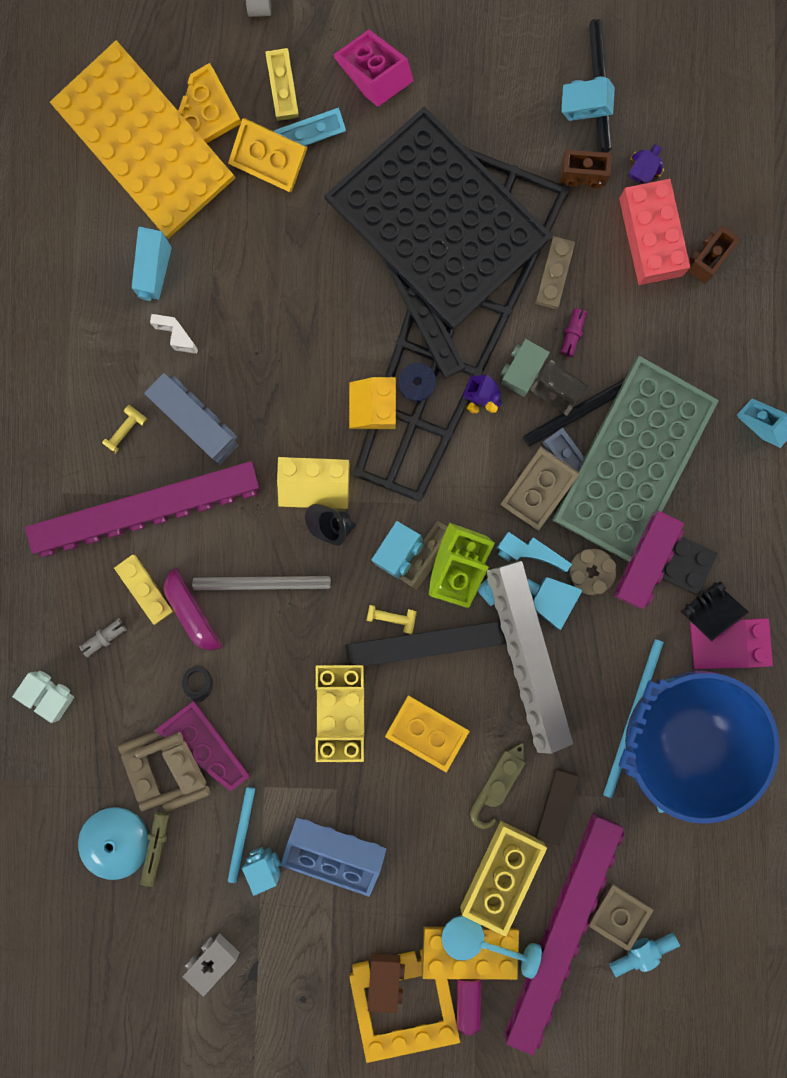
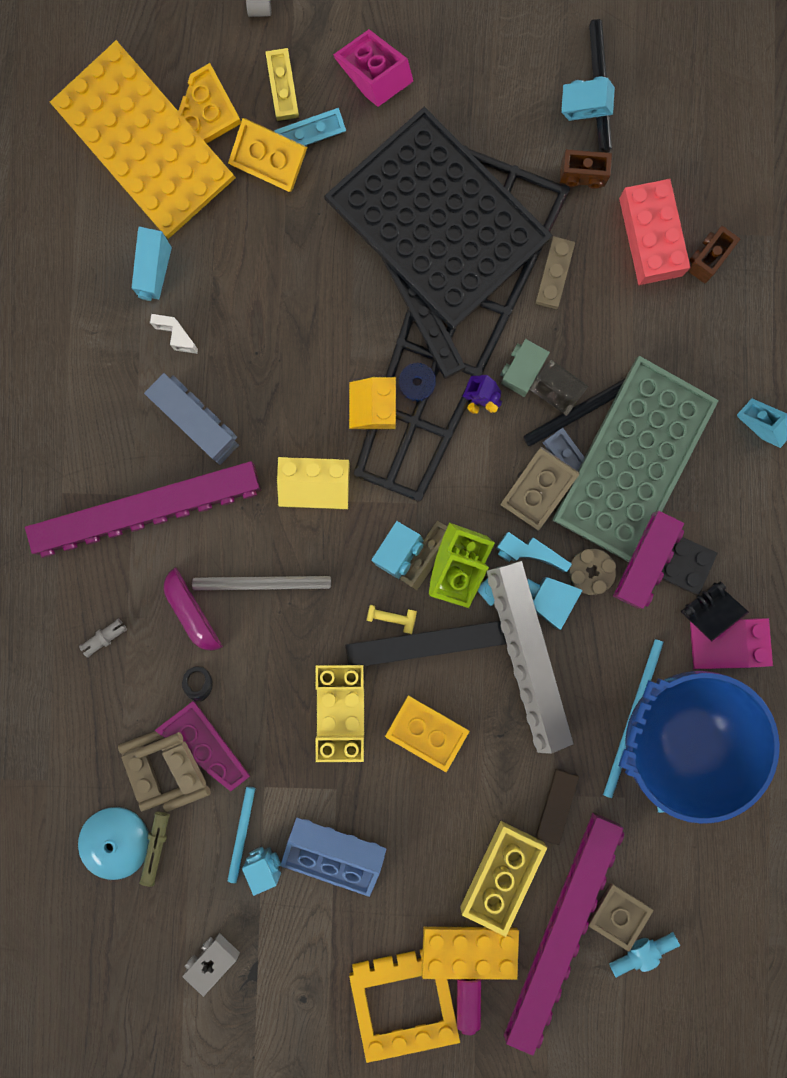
light aqua piece [12,671,74,723] -> none
light yellow piece [102,405,148,453] -> none
light yellow plate [114,555,174,625] -> none
black piece [305,504,356,546] -> none
reddish brown brick [367,953,405,1013] -> none
medium azure piece [441,915,542,979] -> none
olive plate [470,743,526,829] -> none
magenta pin [559,309,588,357] -> none
dark purple piece [627,144,664,184] -> none

